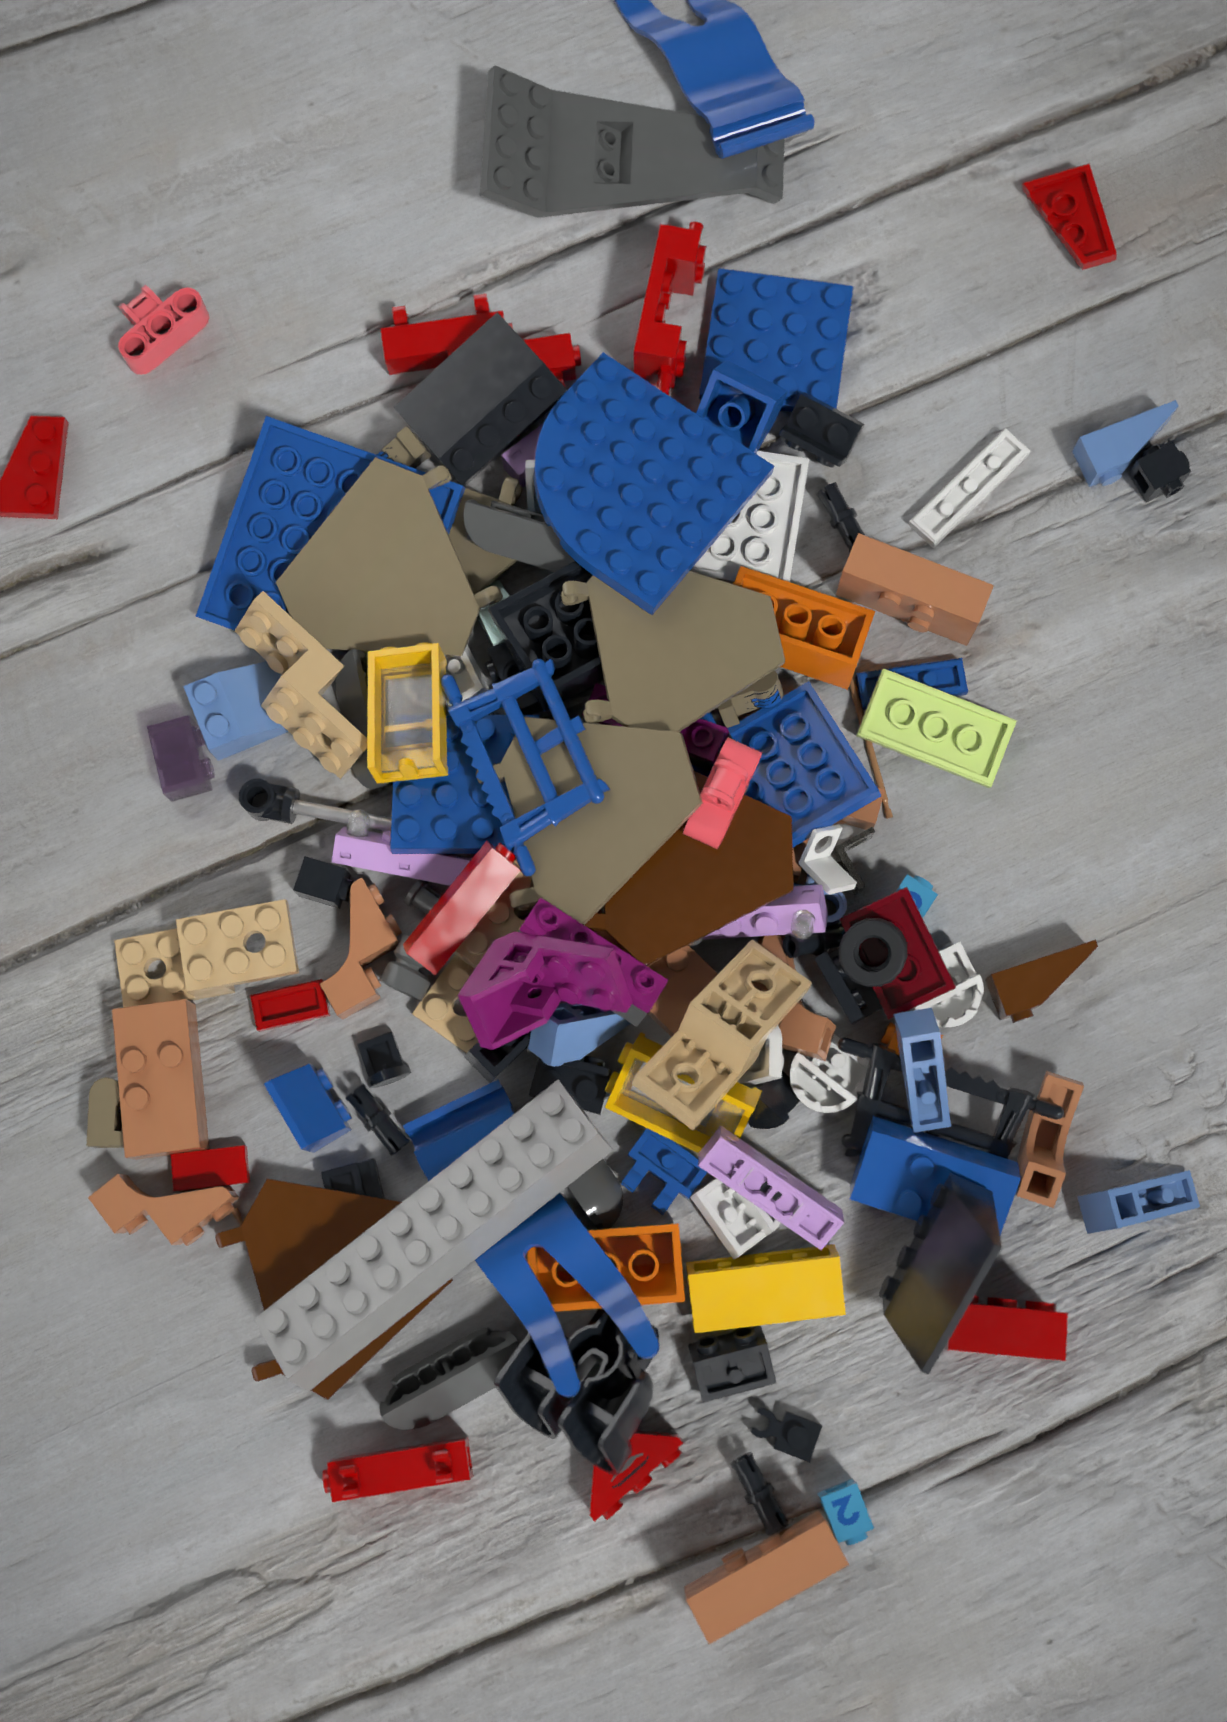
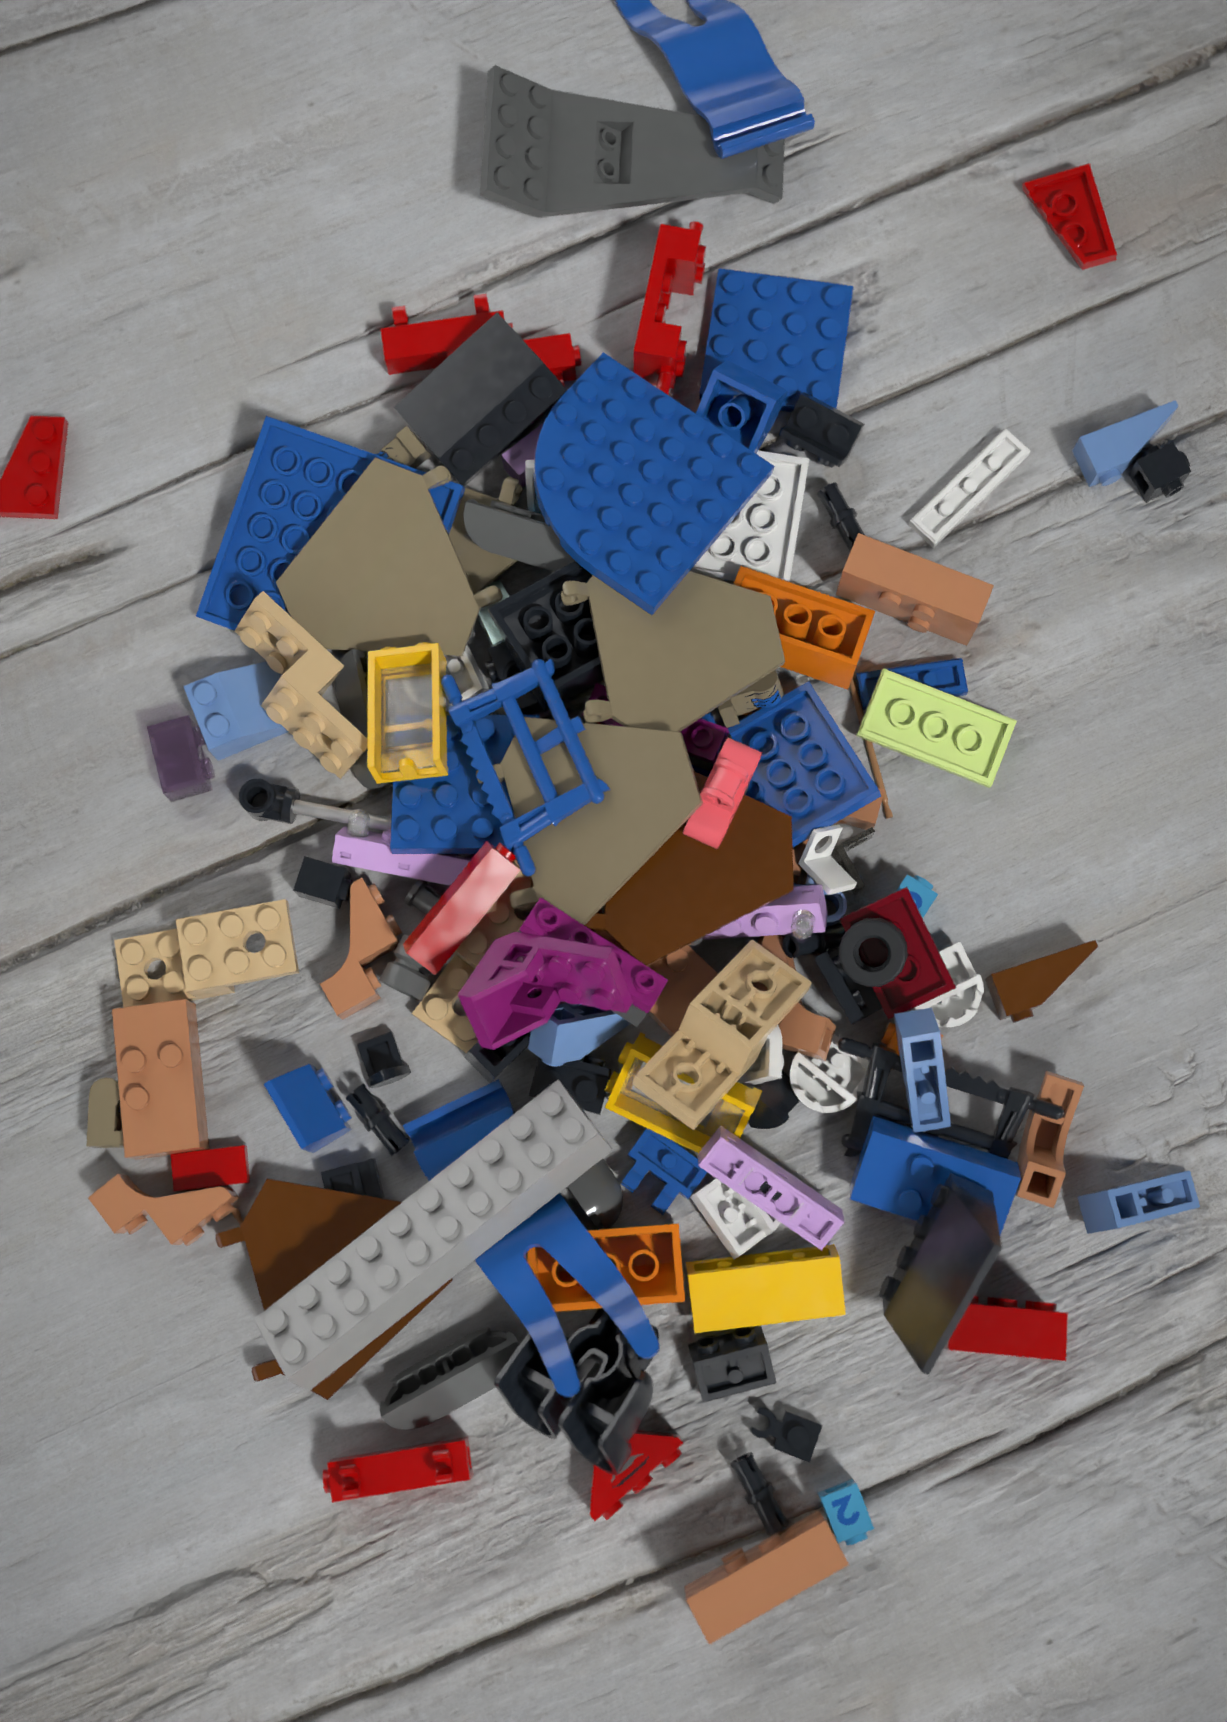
coral piece [118,285,209,375] -> none
red tile [250,979,331,1032] -> none

